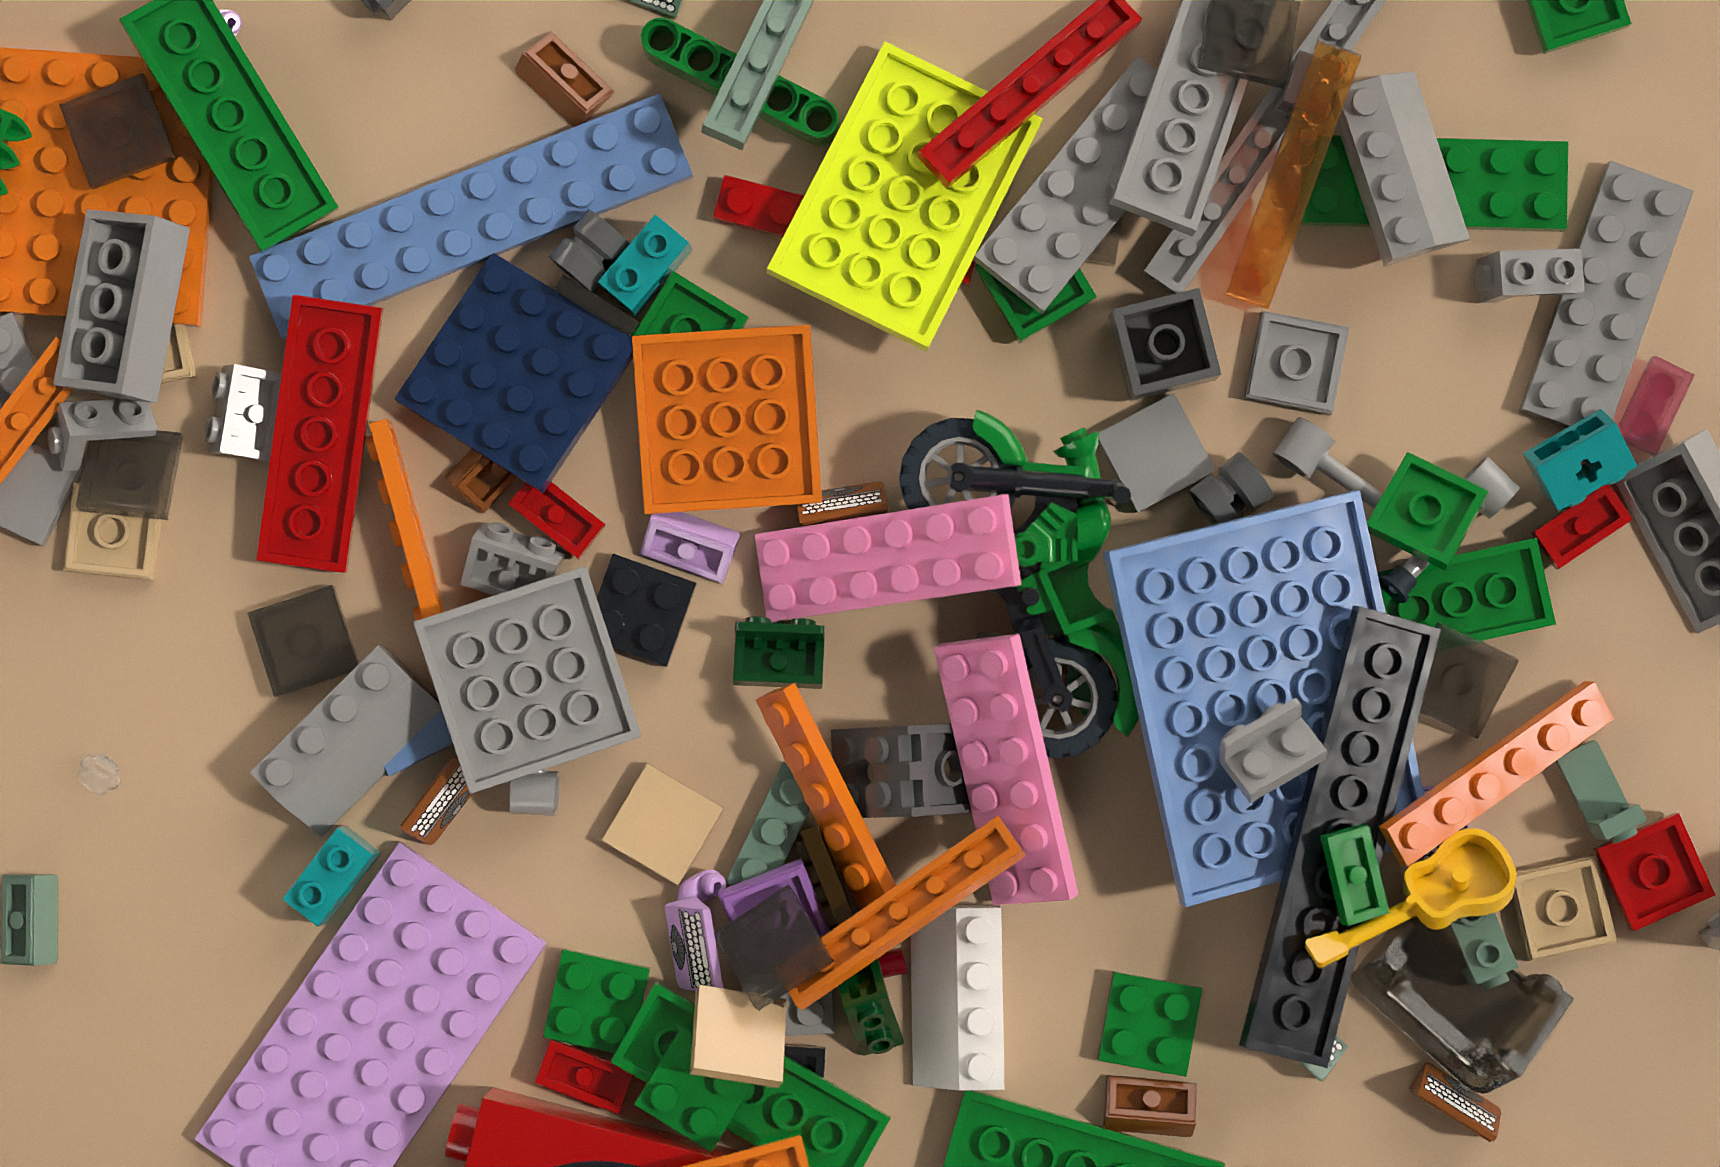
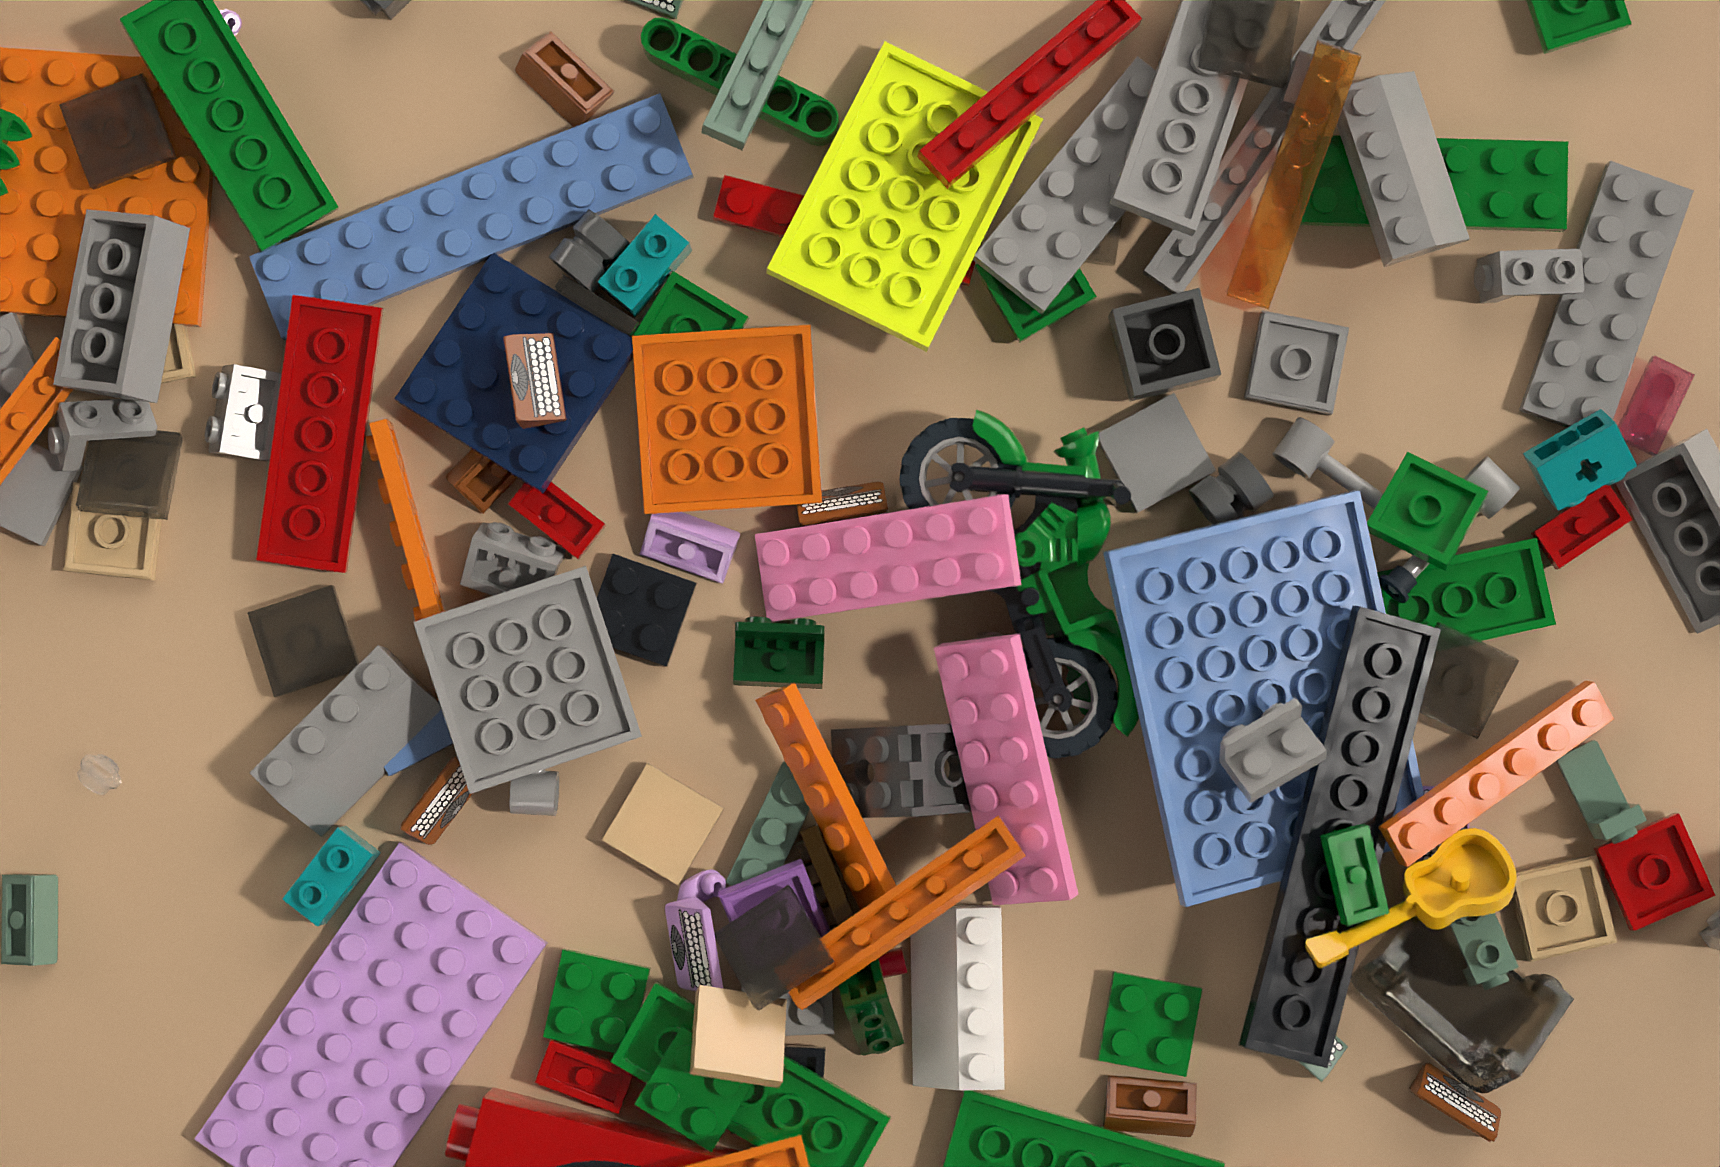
none -> slope [504,333,567,429]

